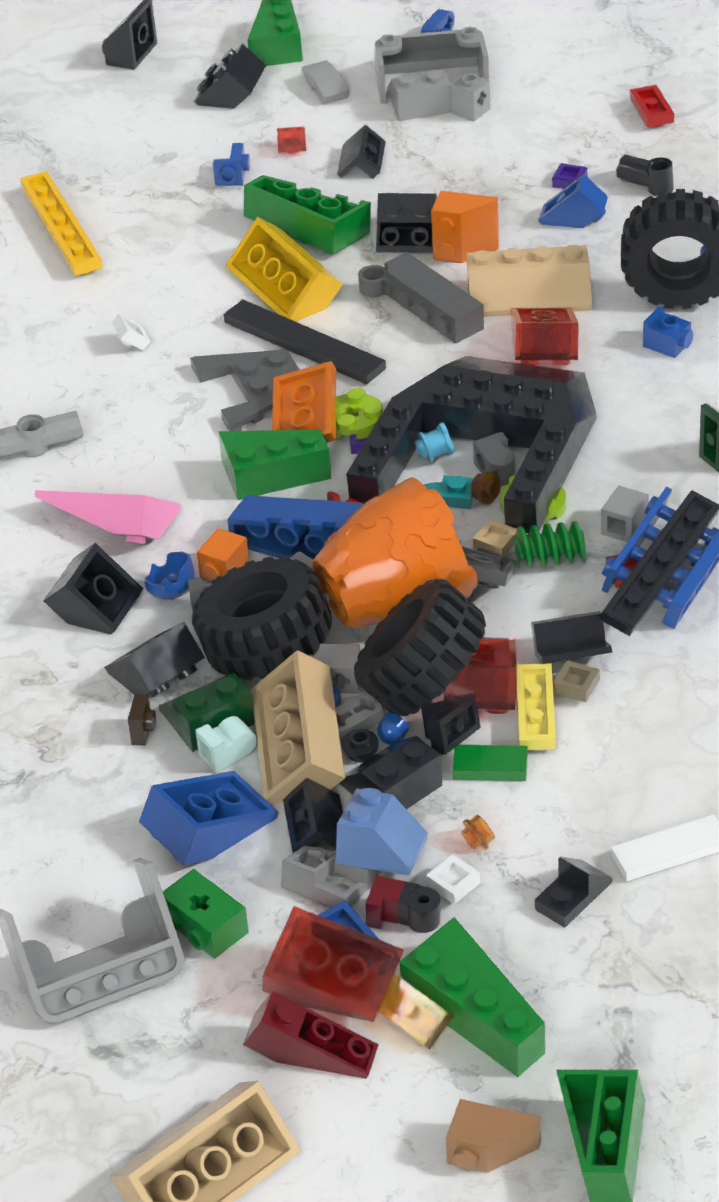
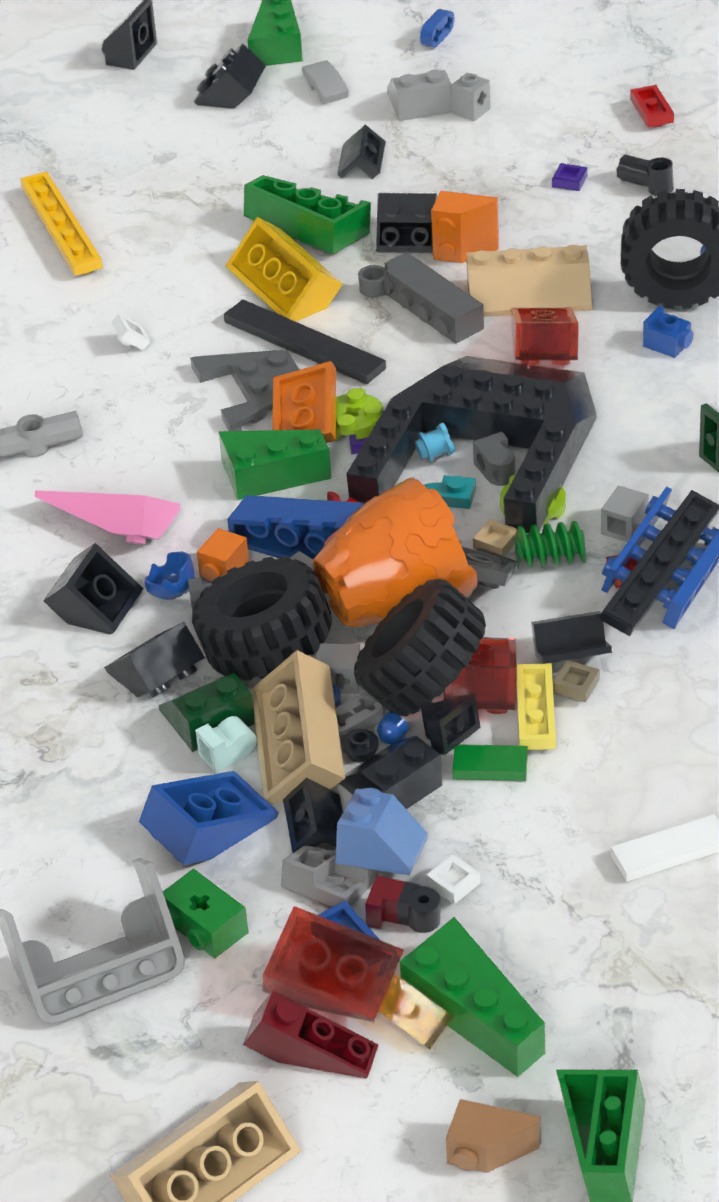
dark brown plate [128,694,156,746] -> none
blue bracket [213,143,250,186] -> none
clear red plate [277,126,306,154] -> none
light grey windscreen [374,27,489,104] -> none
clear orange plate [461,815,495,850] -> none
reddish brown plate [471,471,501,505] -> none
black slope [534,856,612,928] -> none
blue slope [538,174,608,228] -> none

